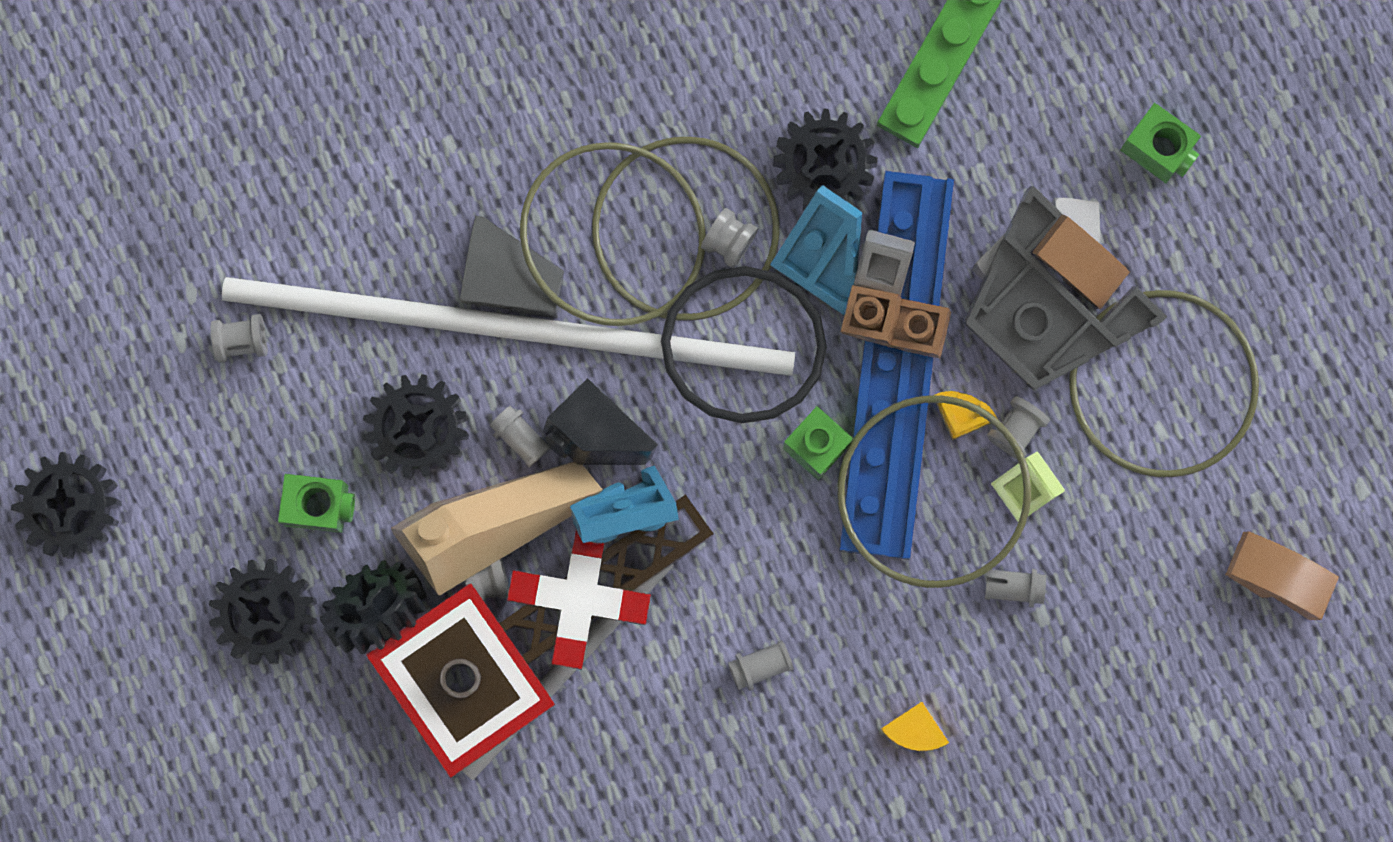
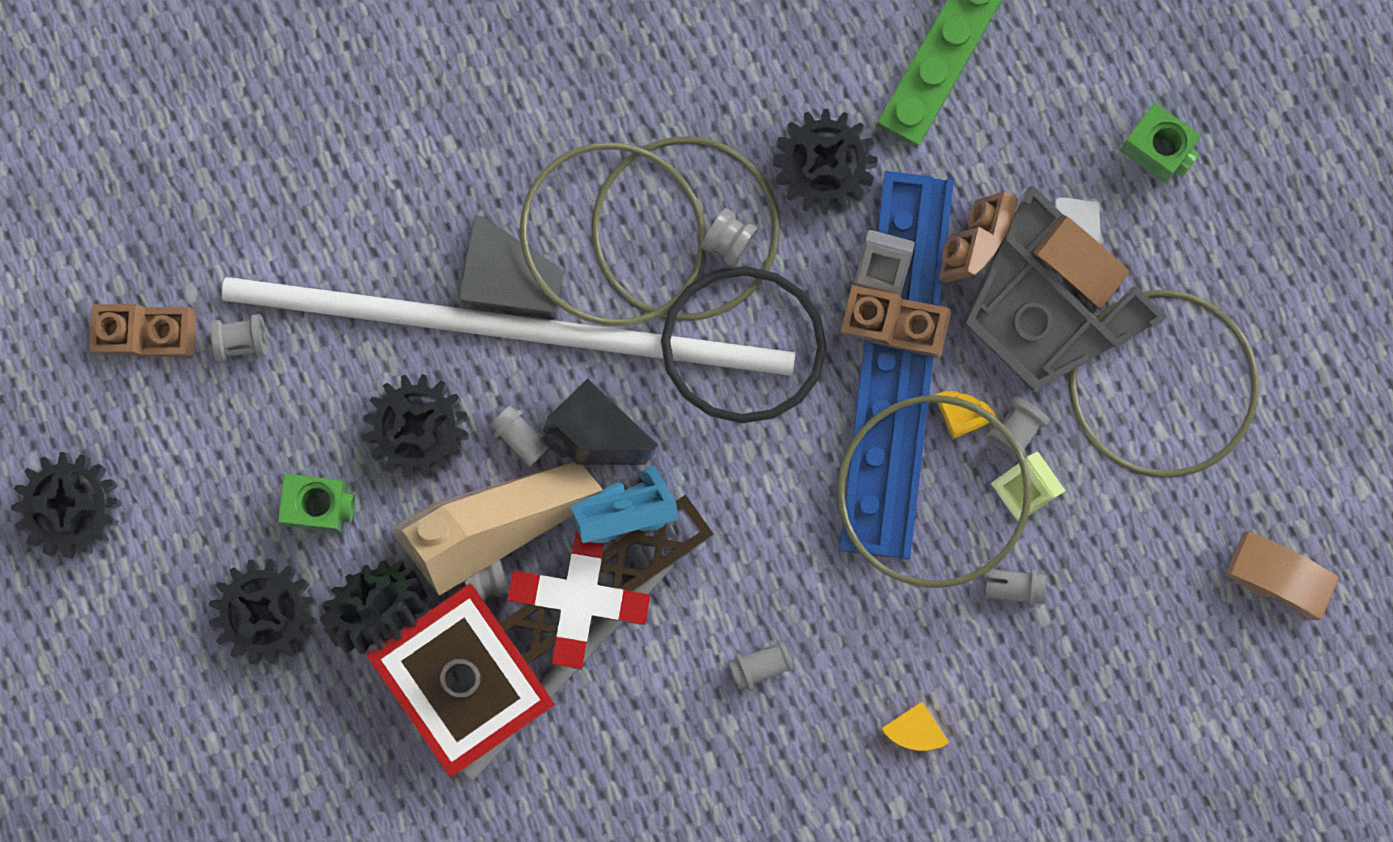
dark azure wing [770,185,862,316] -> none
bright green brick [783,406,853,481] -> none
none -> medium nougat slope [89,304,197,358]
none -> medium nougat slope [938,191,1019,283]

